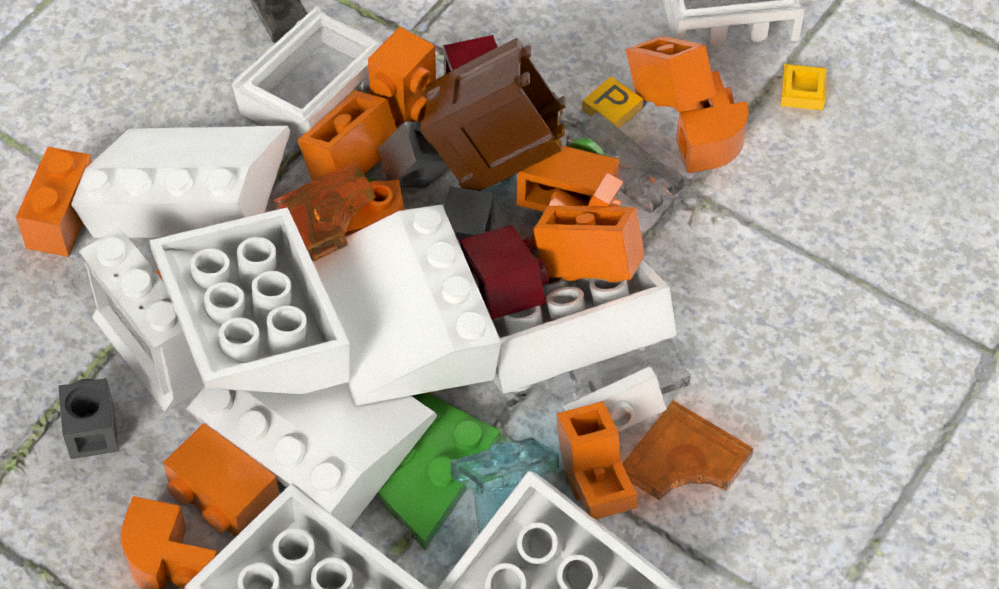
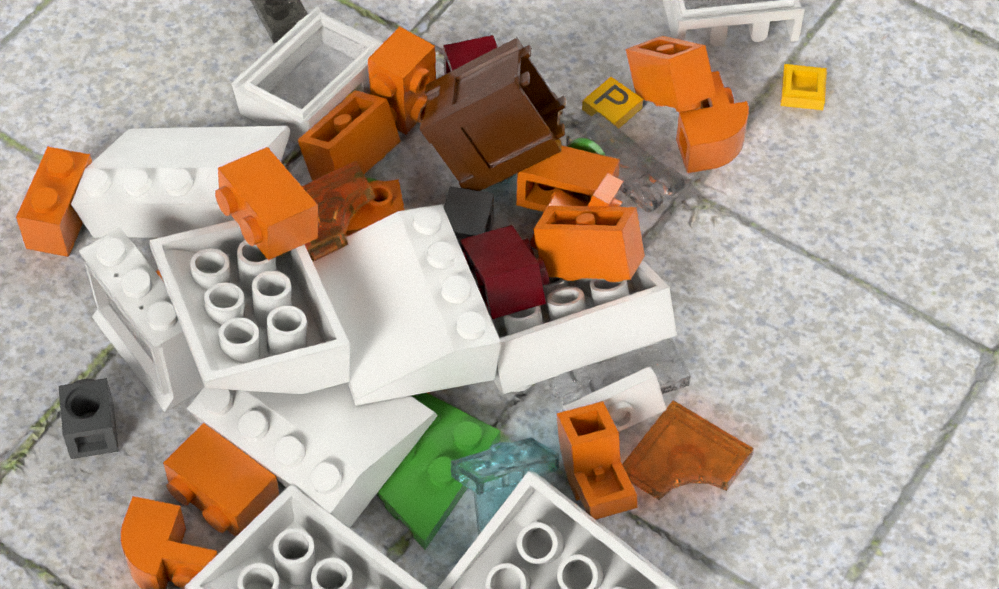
dark grey brick [378,122,448,188] -> none
none -> orange brick [215,147,318,260]

